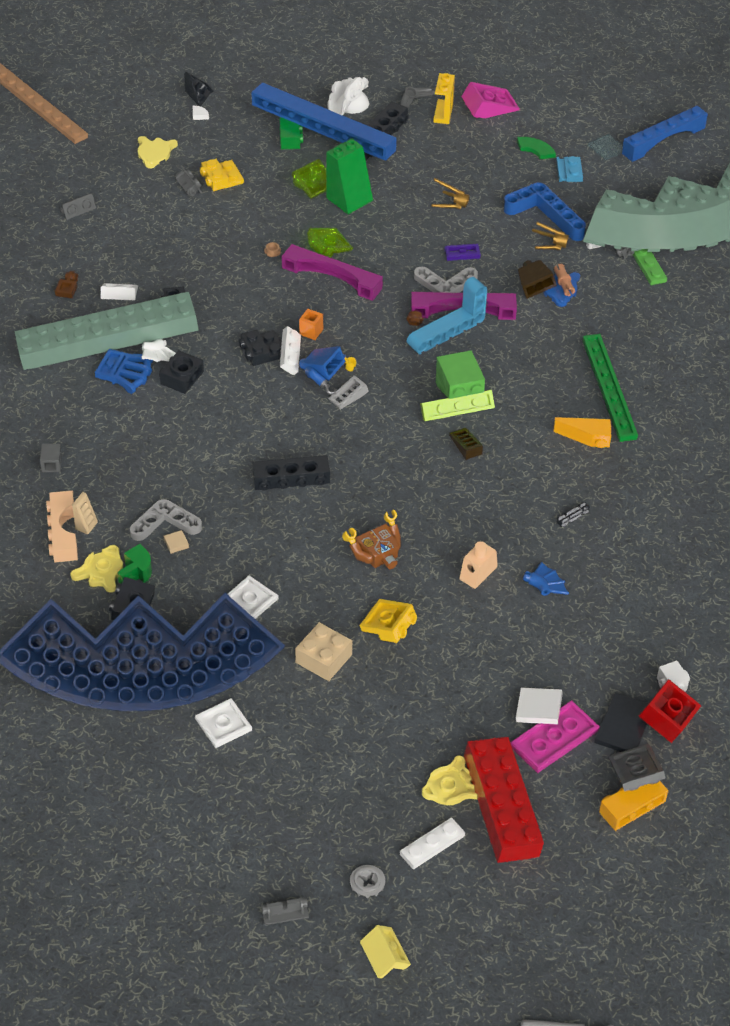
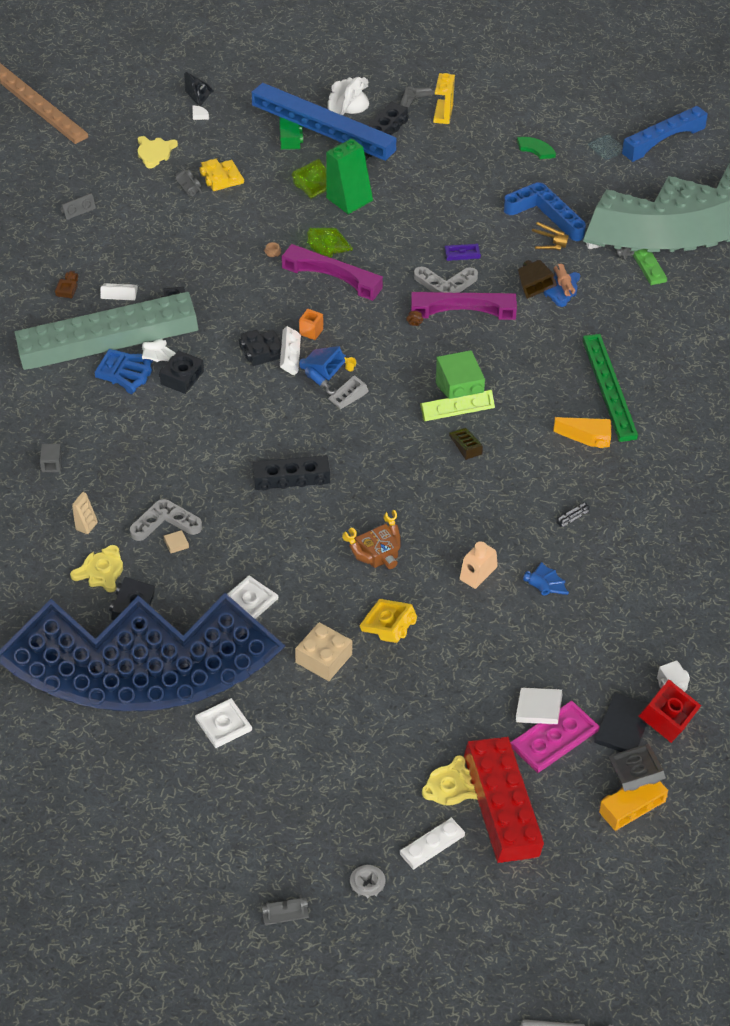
light nougat arch [46,491,78,562] -> none
green brick [117,544,152,583] -> none
light yellow panel [360,925,411,978] -> none
dark azure beam [407,277,487,354] -> none
pearl gold plant [431,178,469,209] -> none
dark pink slope [461,82,520,118] -> none
dark azure plate [556,156,583,182] -> none

